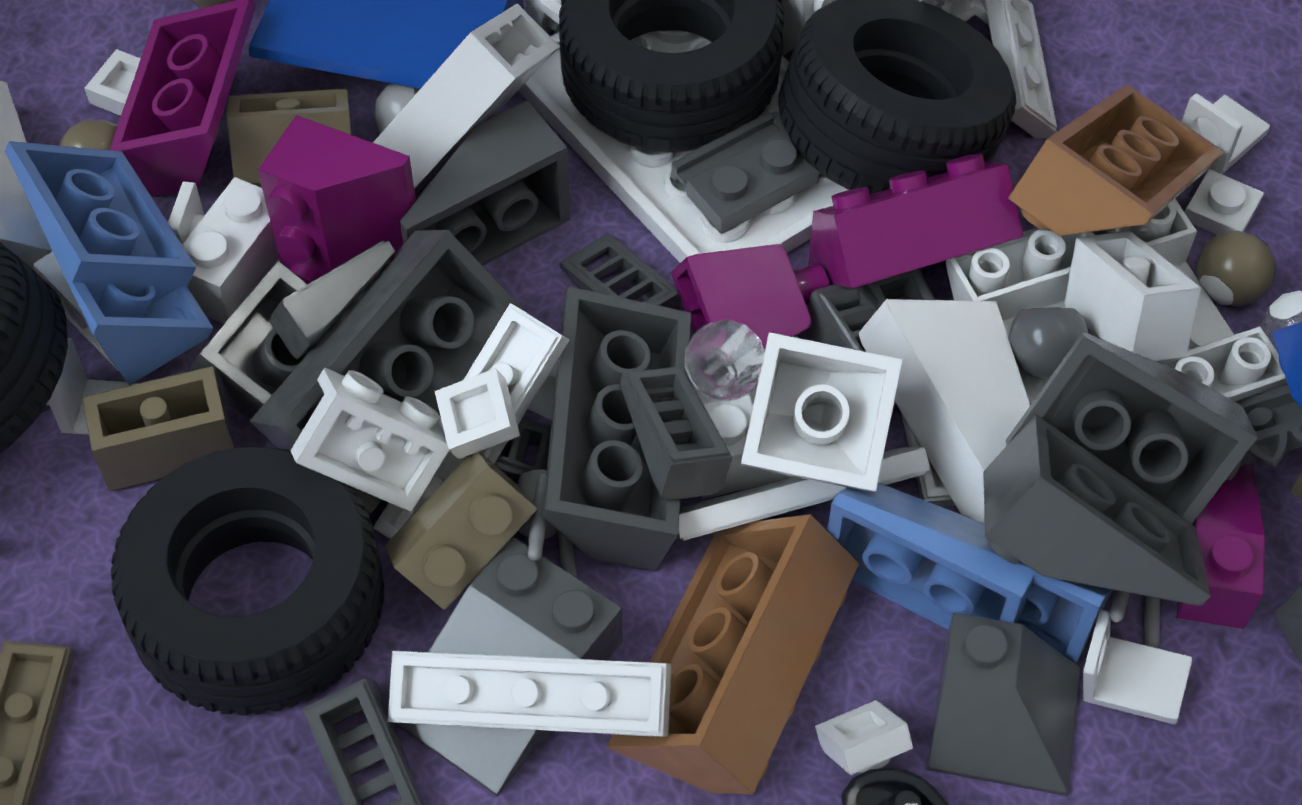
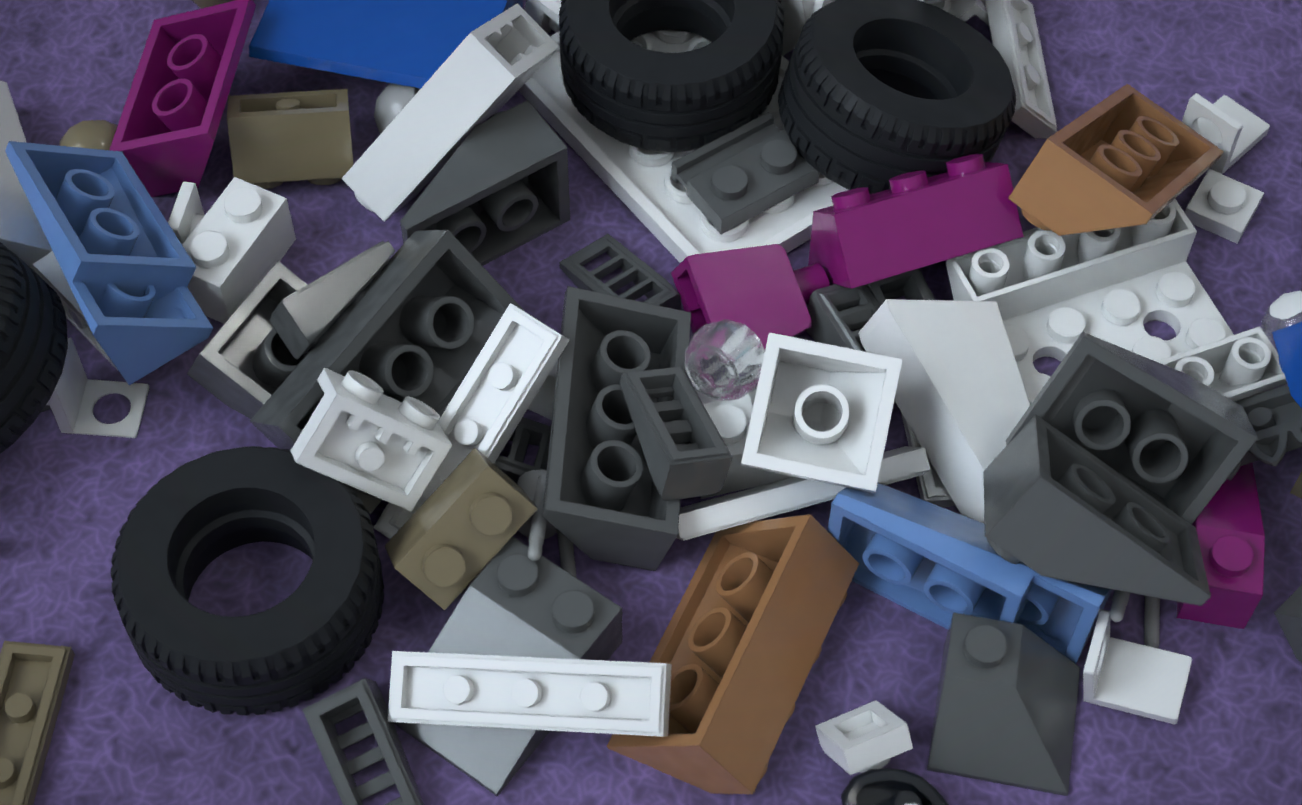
dark tan brick [82,366,235,491] -> none
white plate [84,49,141,116] -> none
magenta slope [258,115,416,284] -> none
white plate [435,368,520,459] -> none
dark grey piece [1008,307,1089,380] -> none
white brick [1064,231,1201,362] -> none
dark tan piece [1196,230,1276,308] -> none

